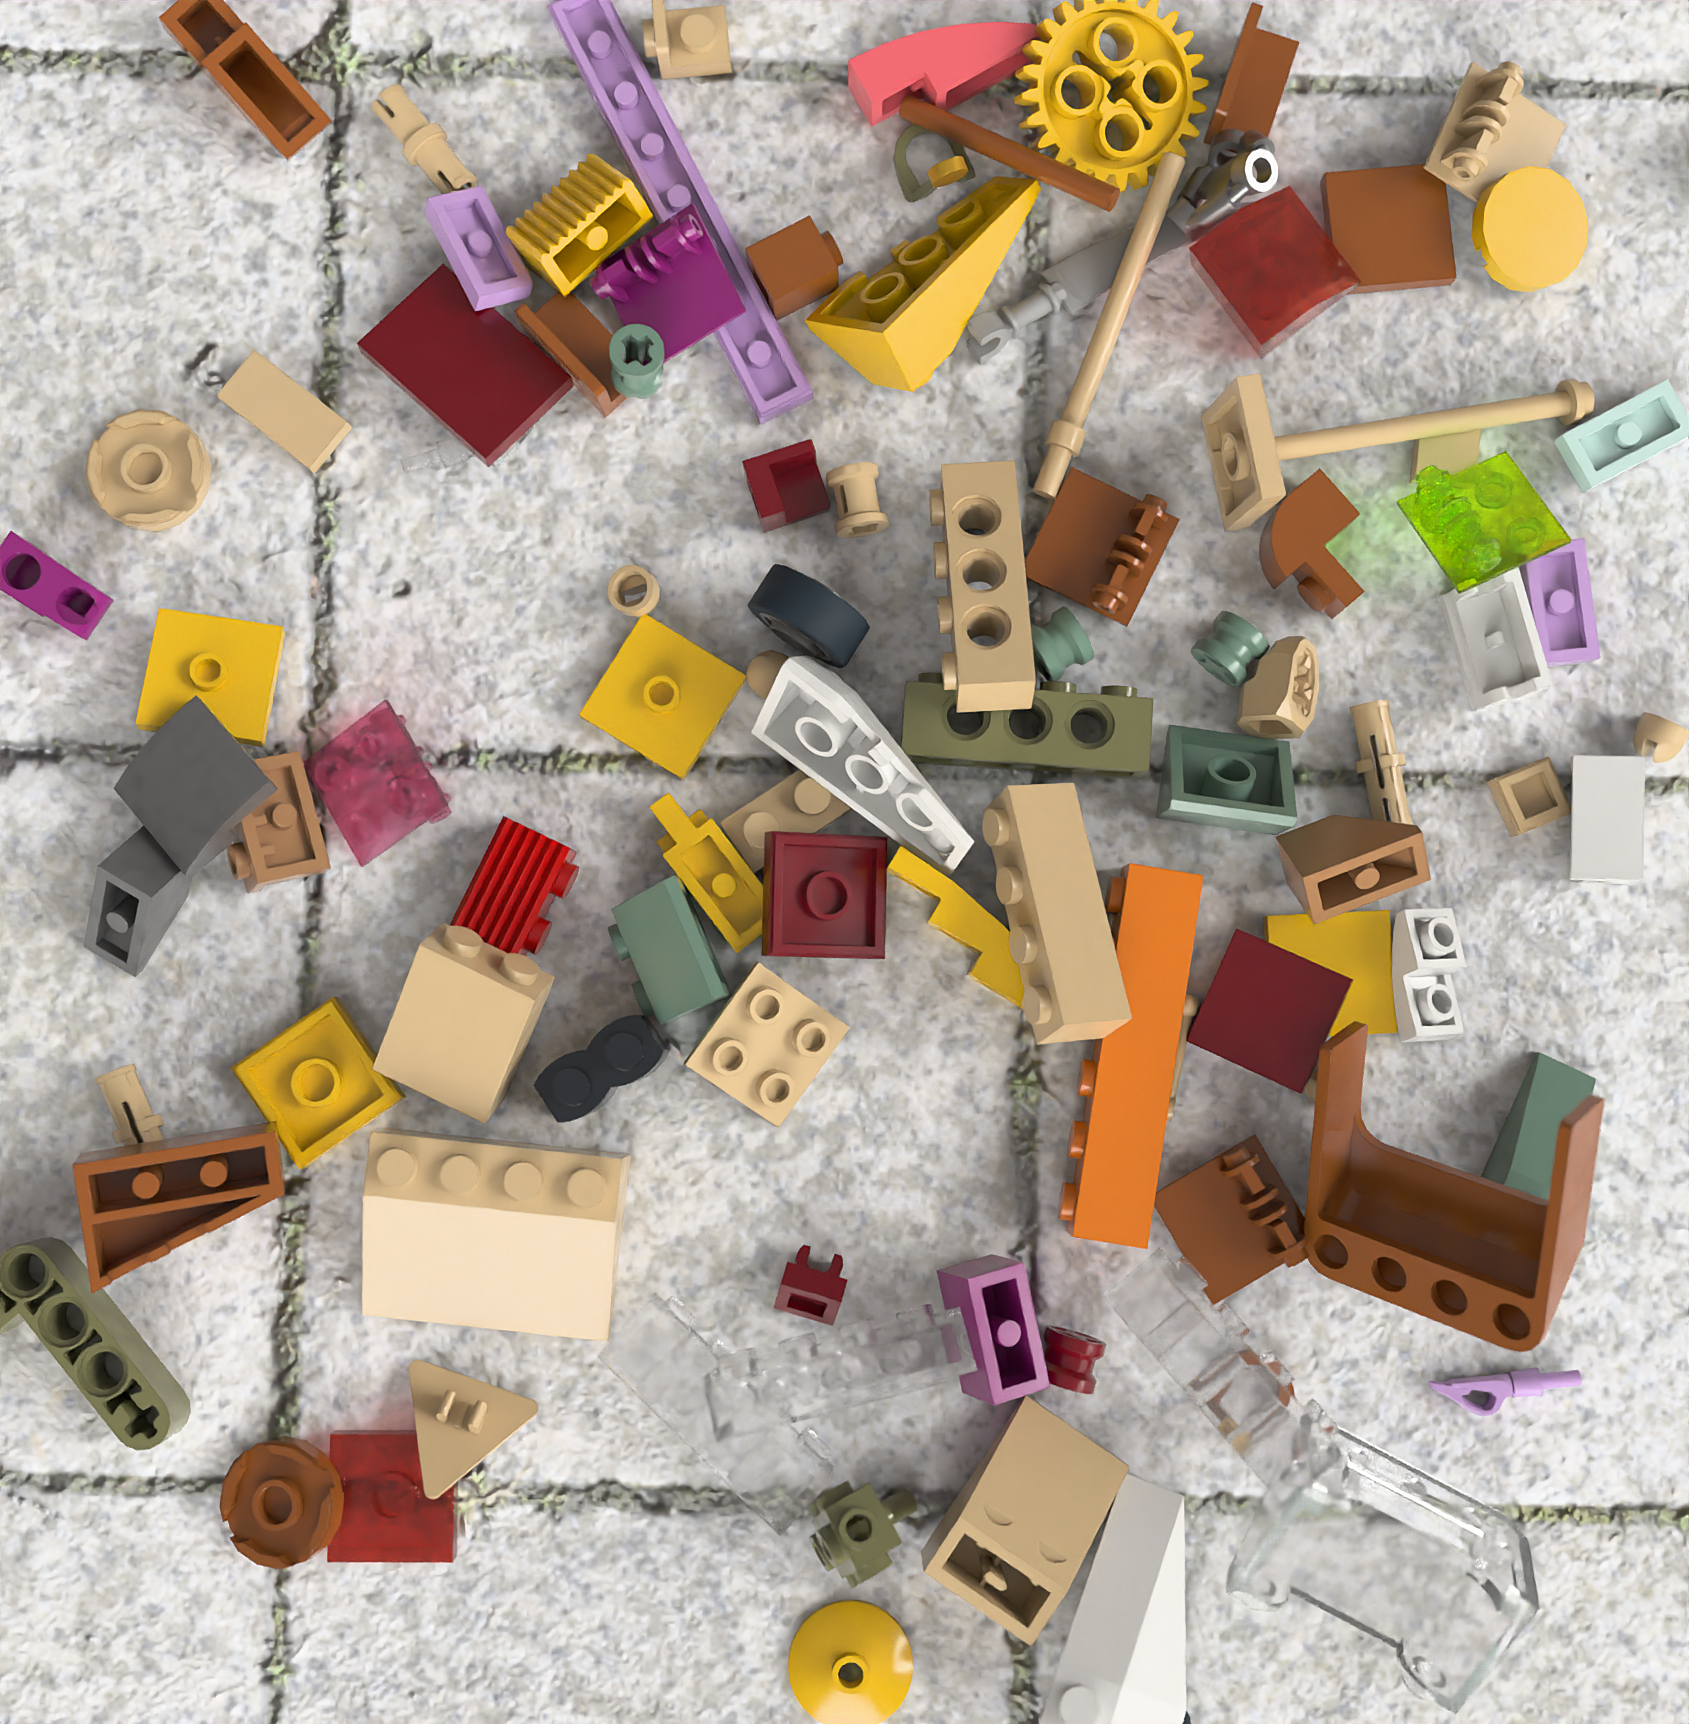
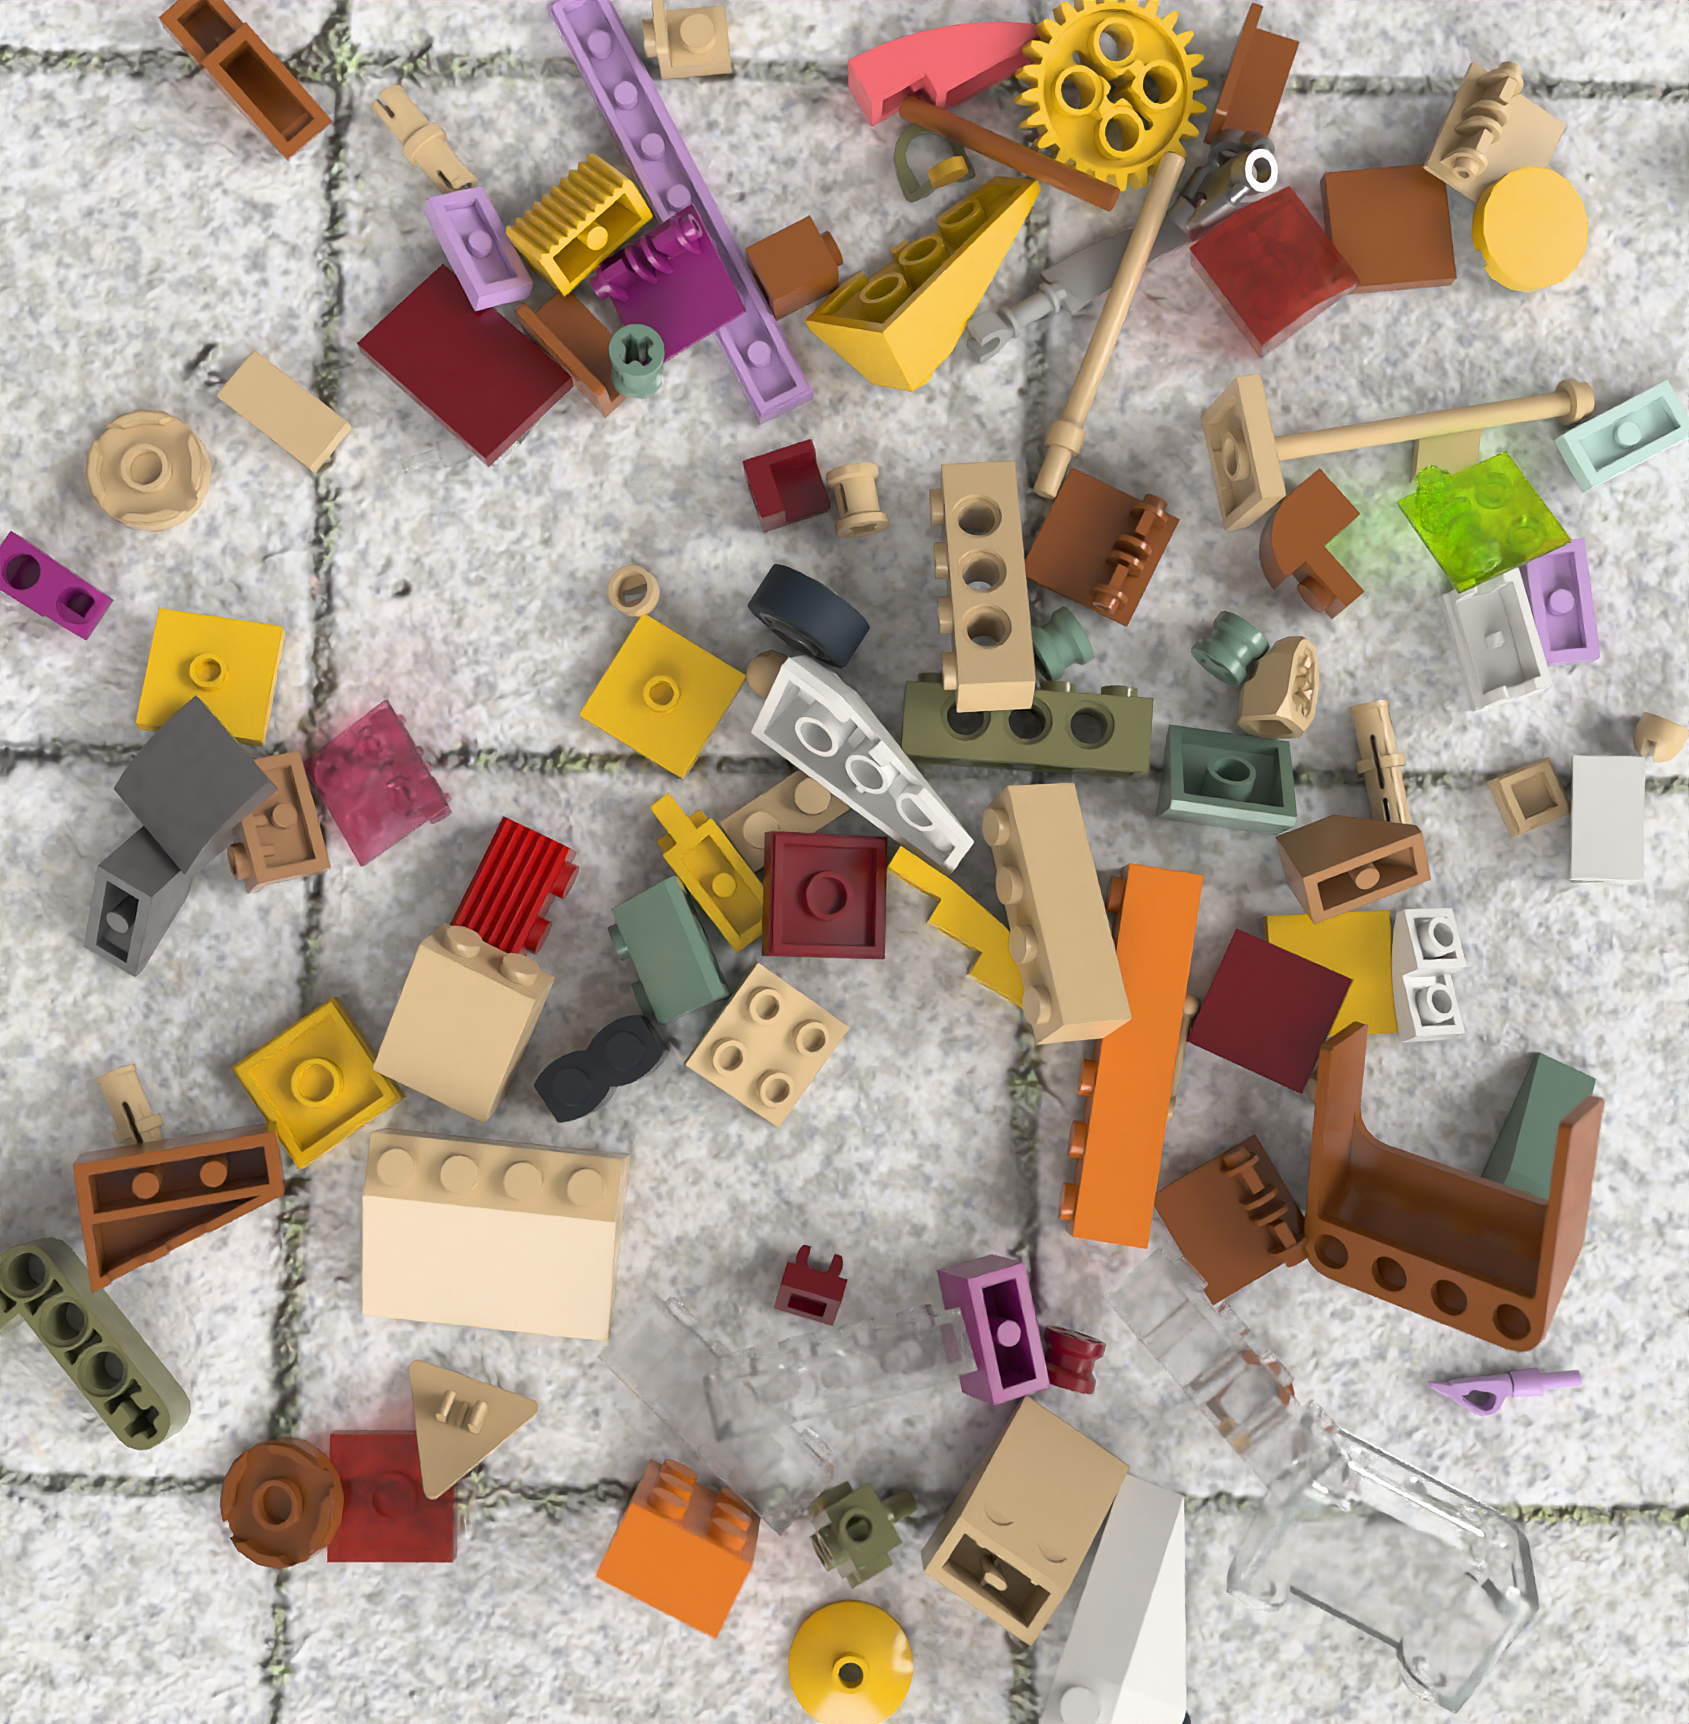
none -> orange brick [594,1459,761,1640]

